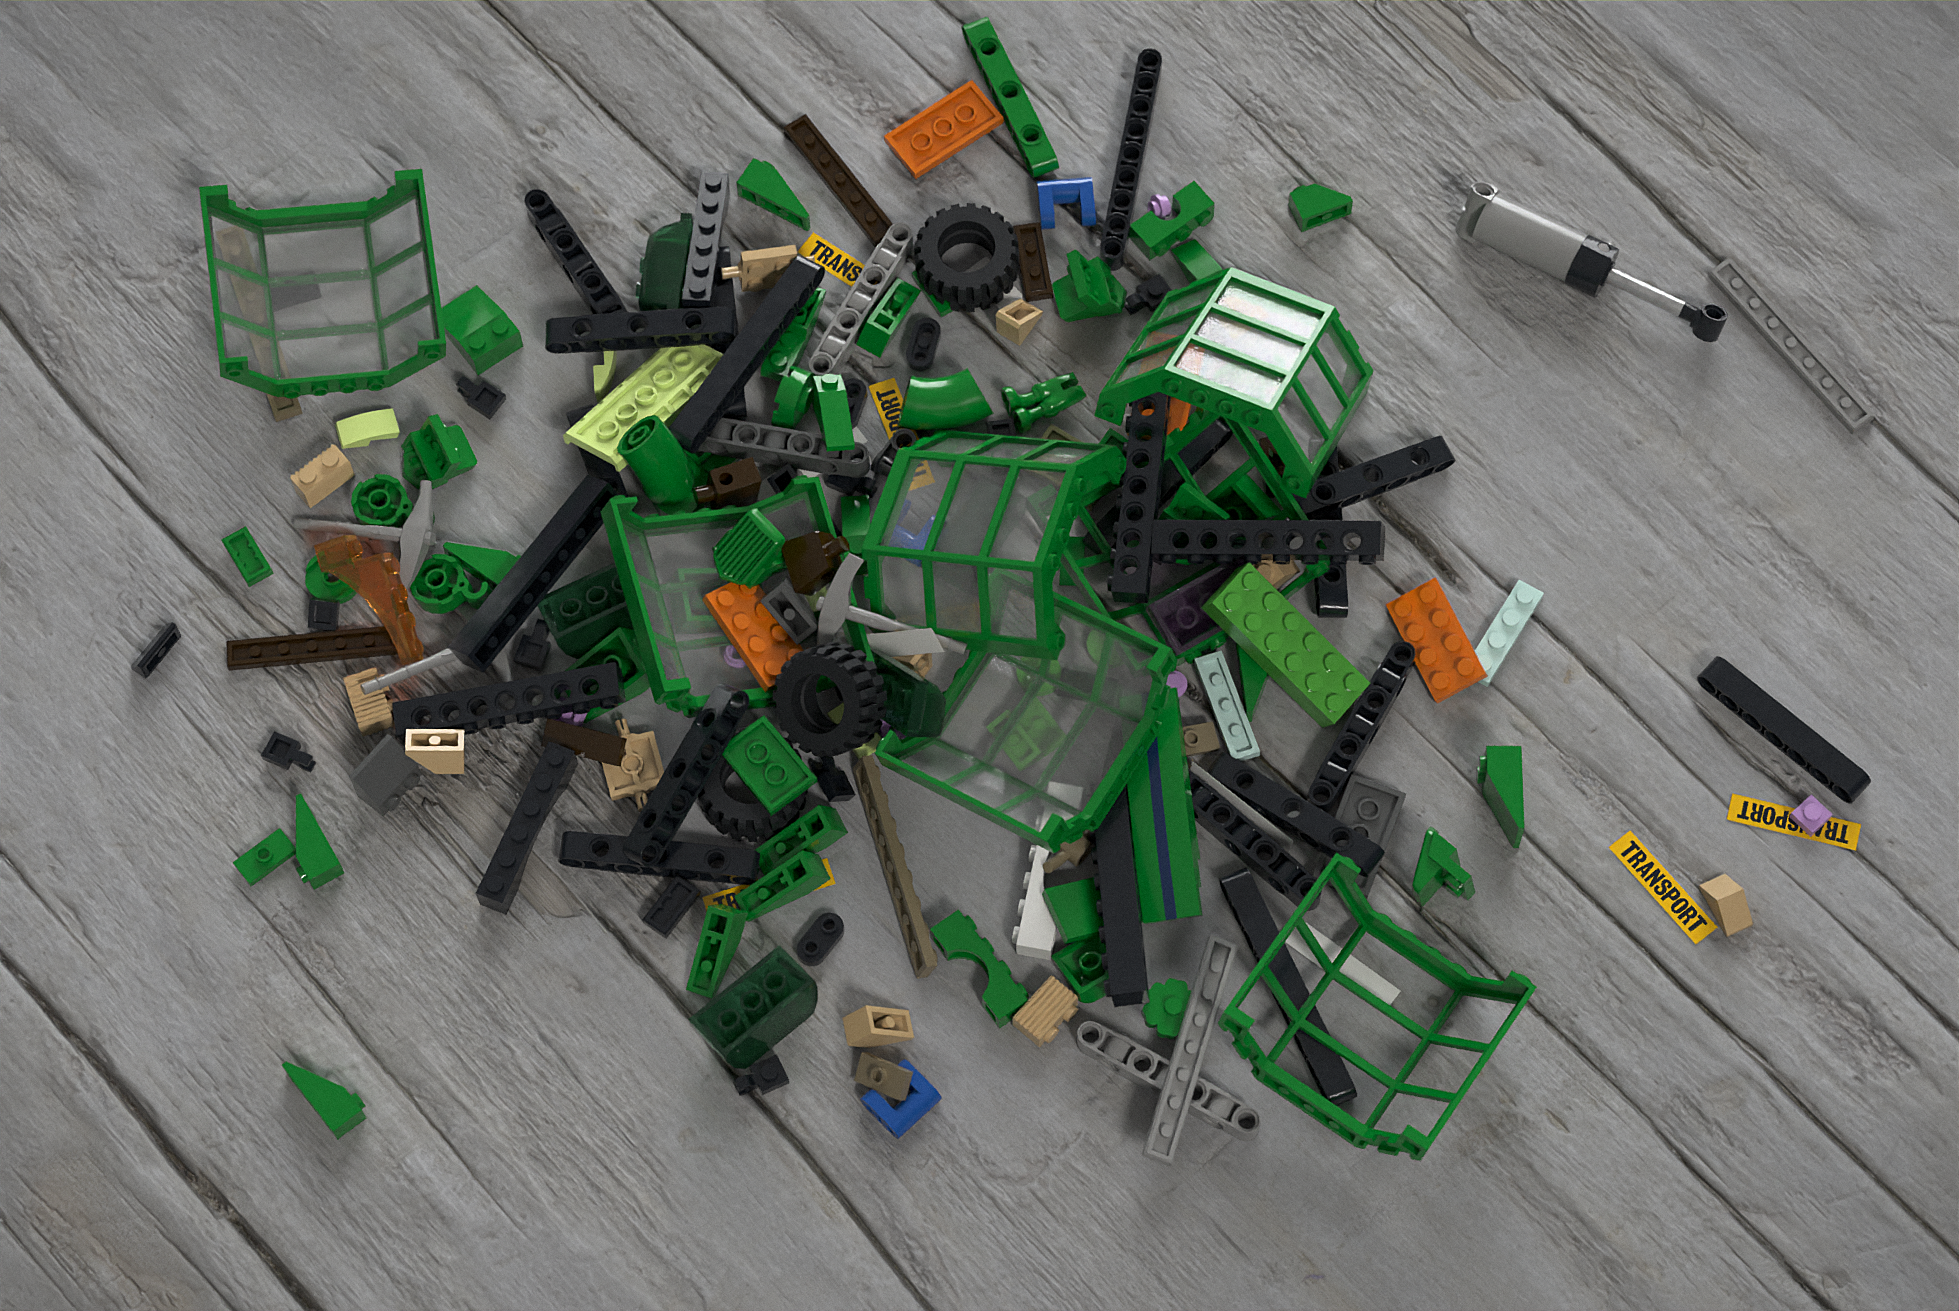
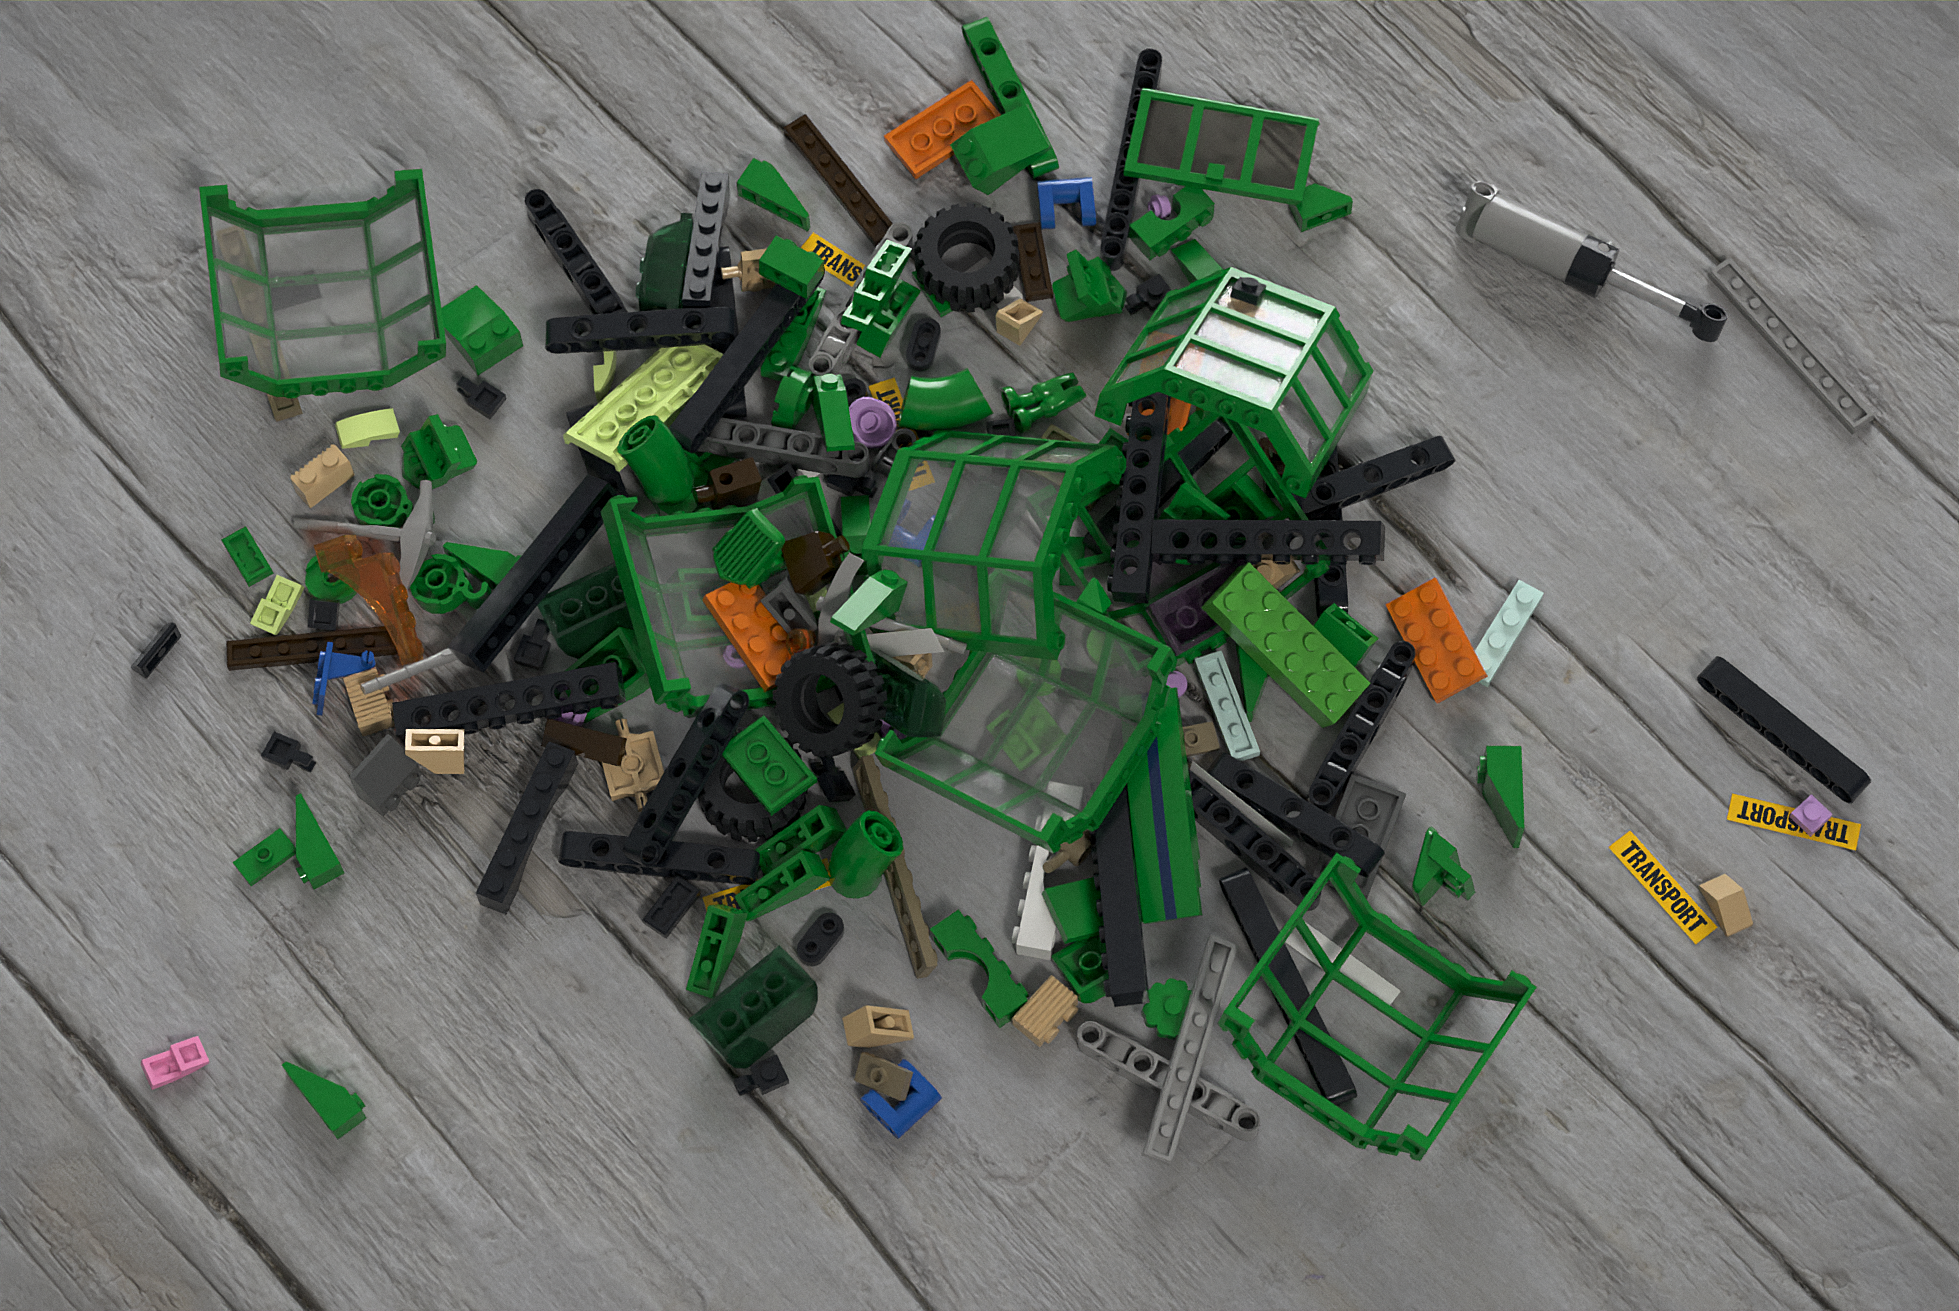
none -> bright pink slope [141,1036,209,1090]
none -> yellowish green slope [250,575,305,635]
none -> blue plate [312,642,376,716]
none -> green brick [759,236,824,299]
none -> clear orange tile [786,629,816,656]
none -> green brick [828,810,904,899]
none -> slope [830,569,908,636]
none -> green slope [841,240,912,333]
none -> lavender hat [849,397,897,449]
none -> green slope [950,104,1052,195]
none -> green slope [1076,577,1112,615]
none -> door [1124,88,1320,207]
none -> black plate [1230,277,1267,306]
none -> green brick [1314,603,1379,668]

